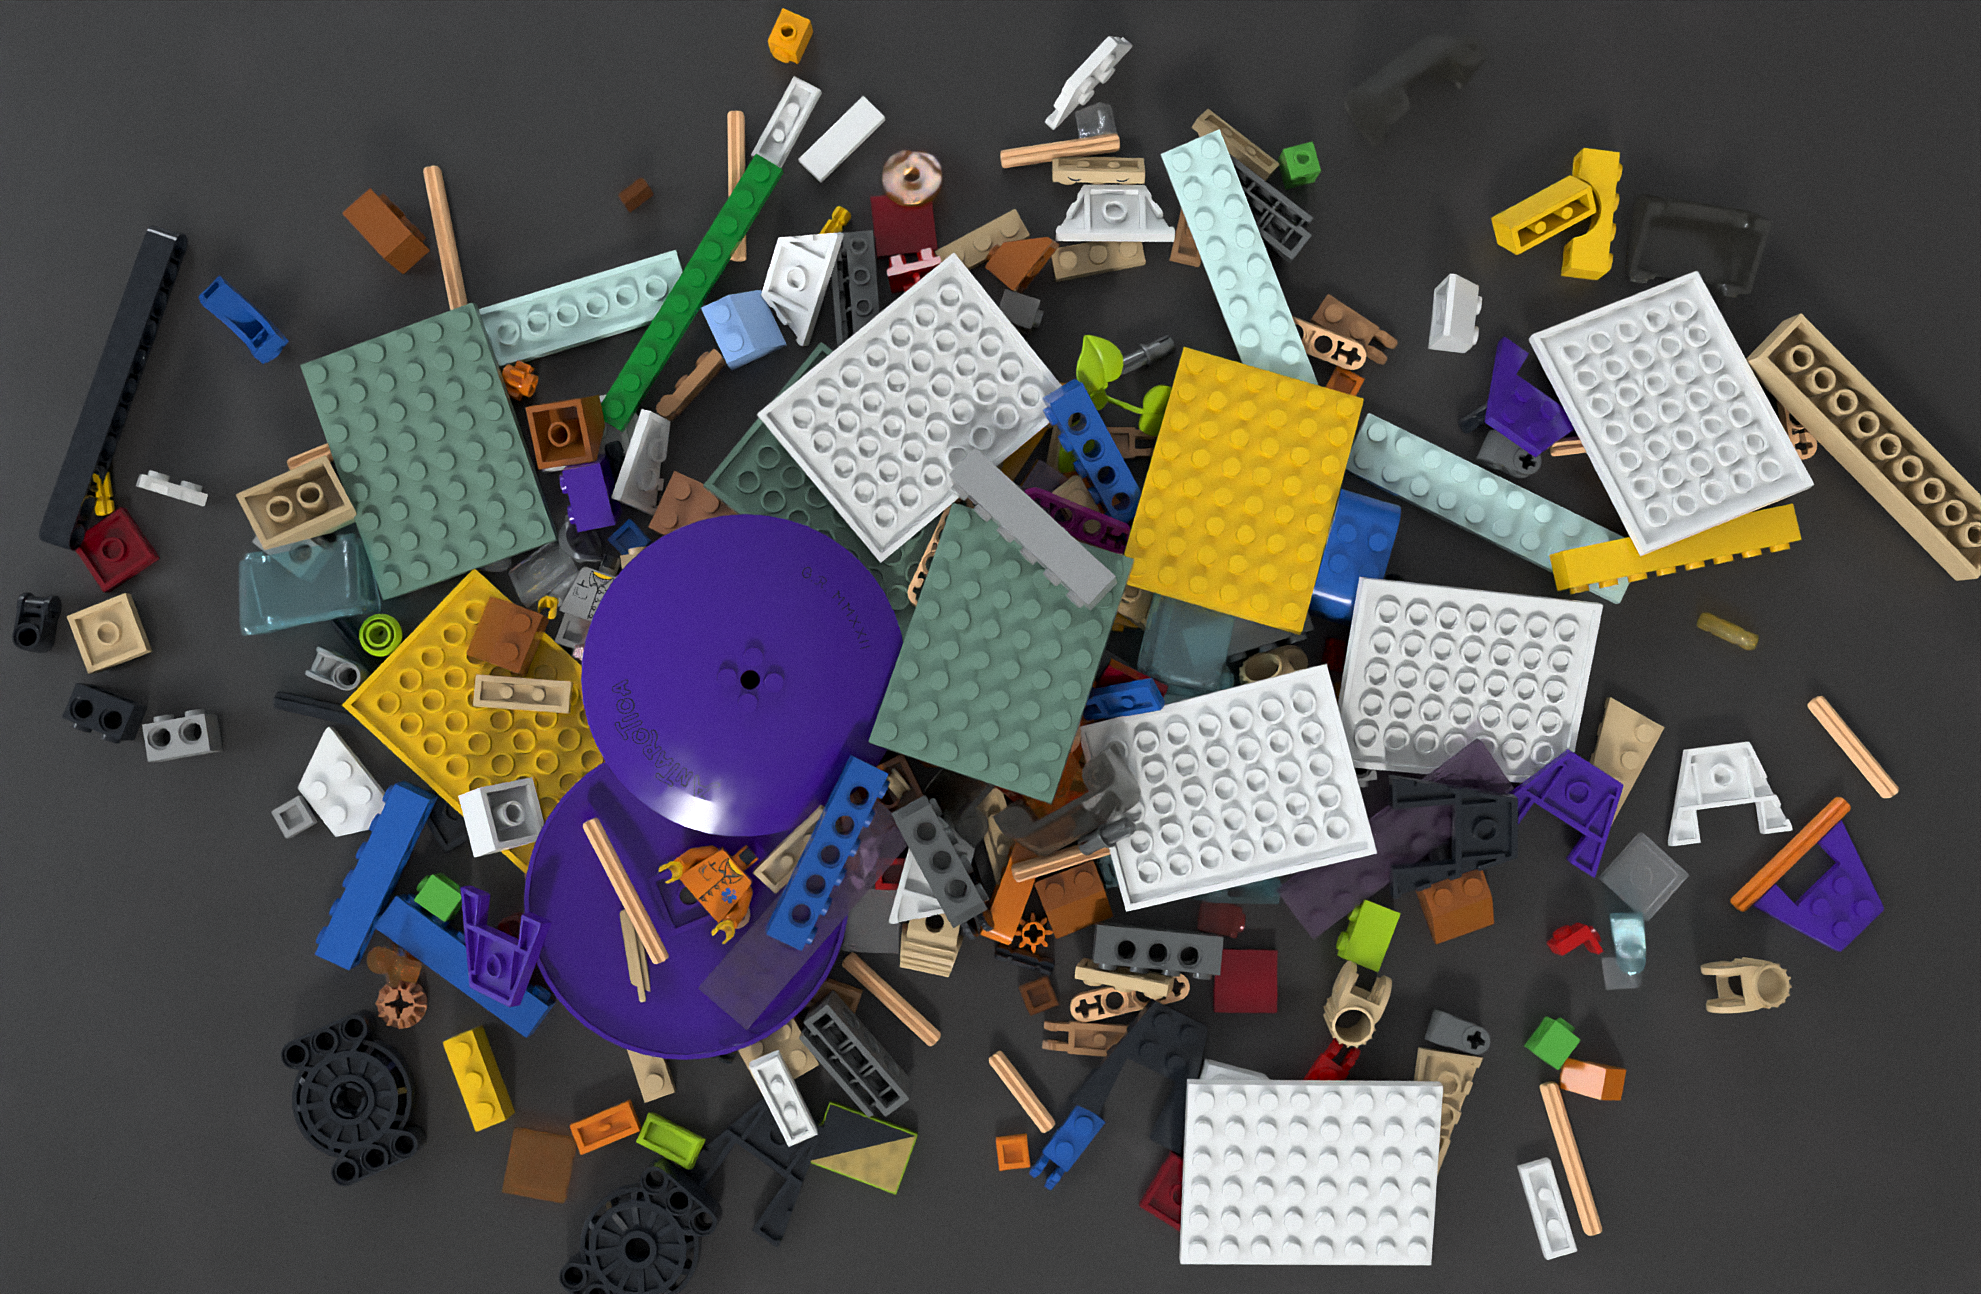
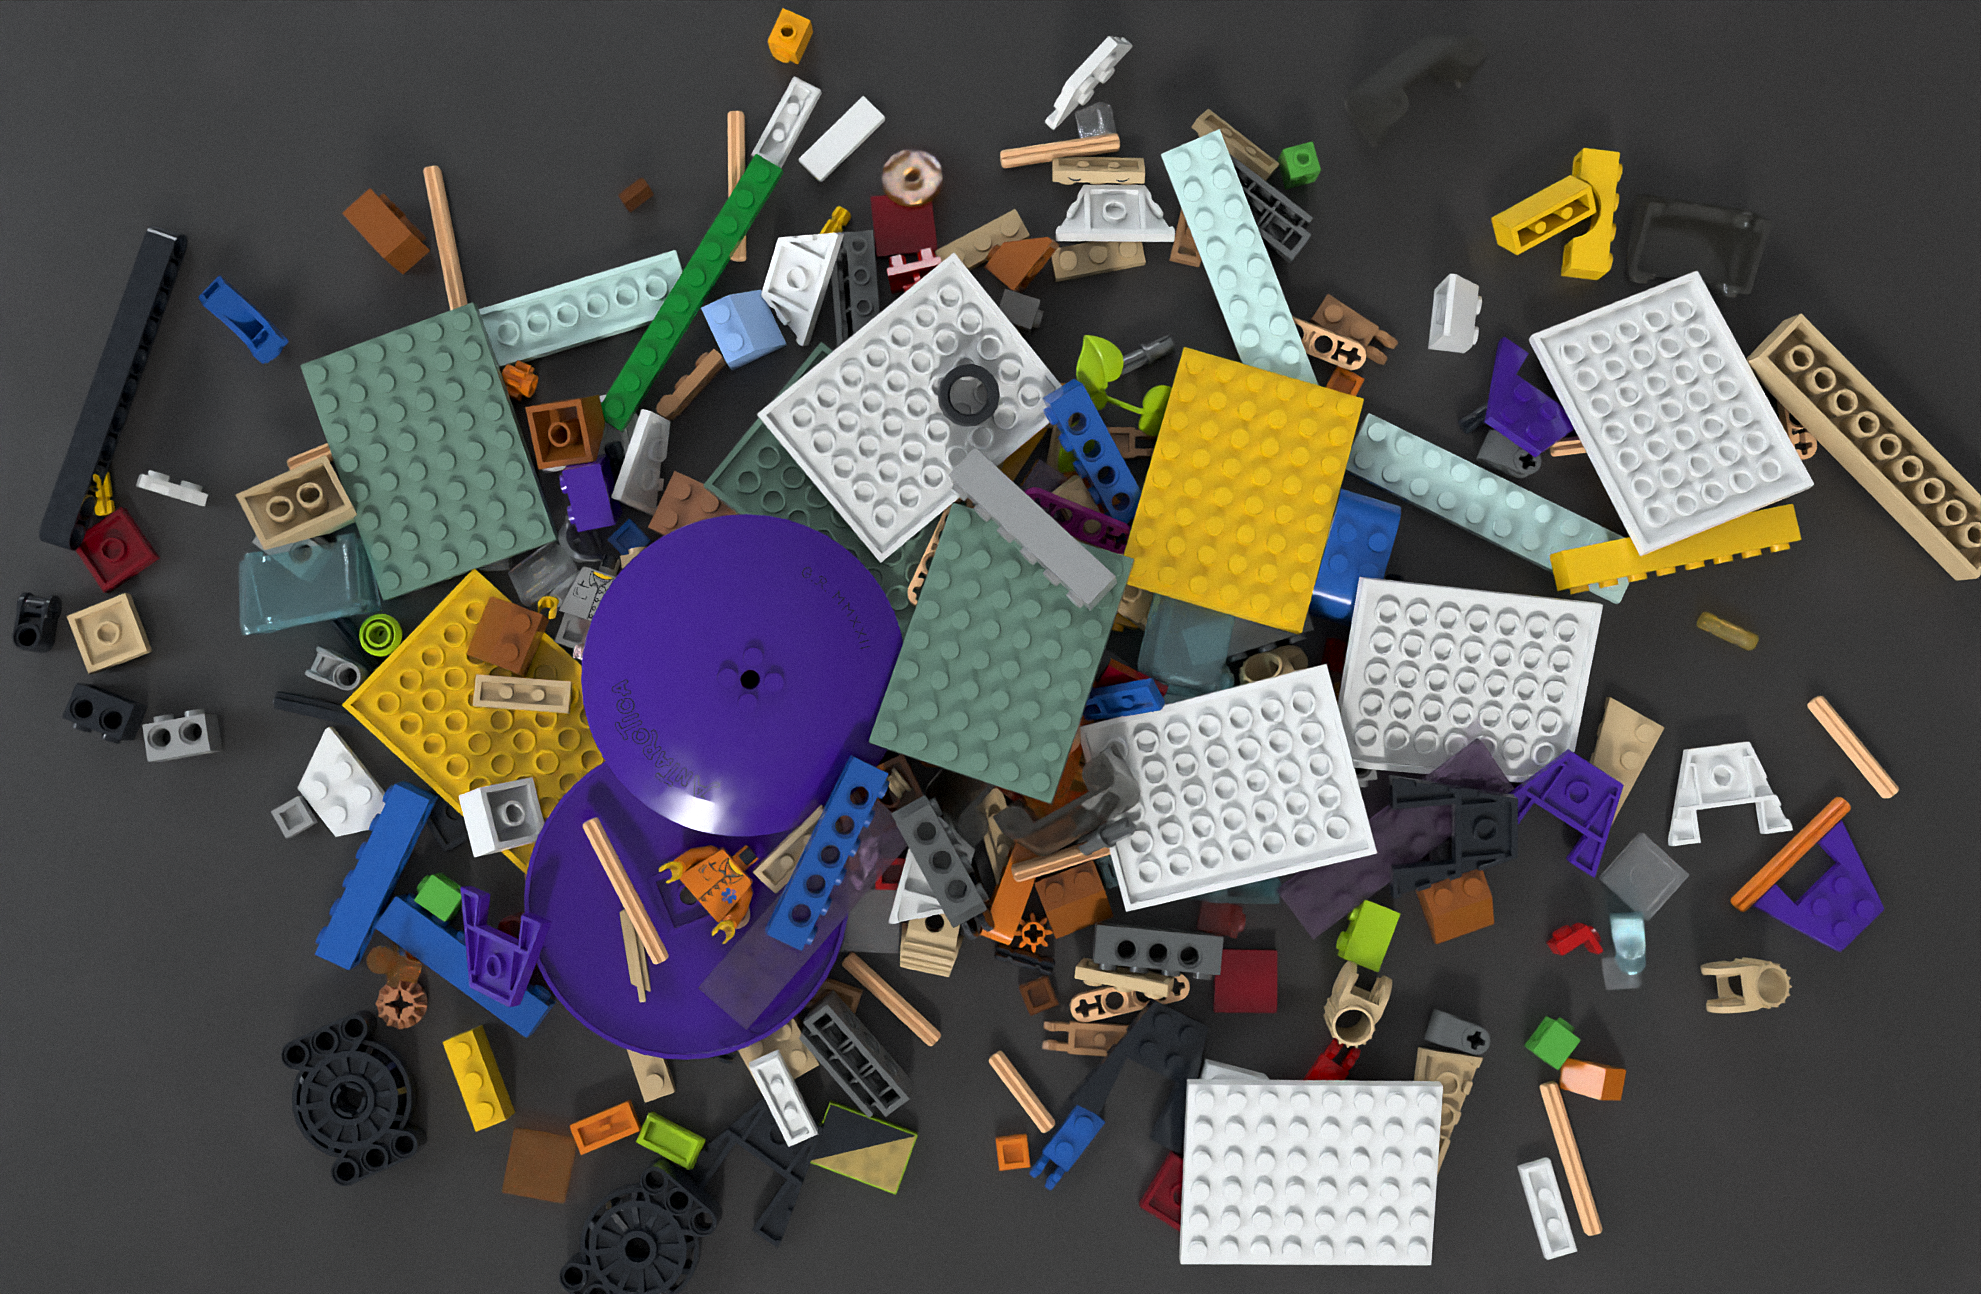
none -> black tyre [937,364,1000,427]

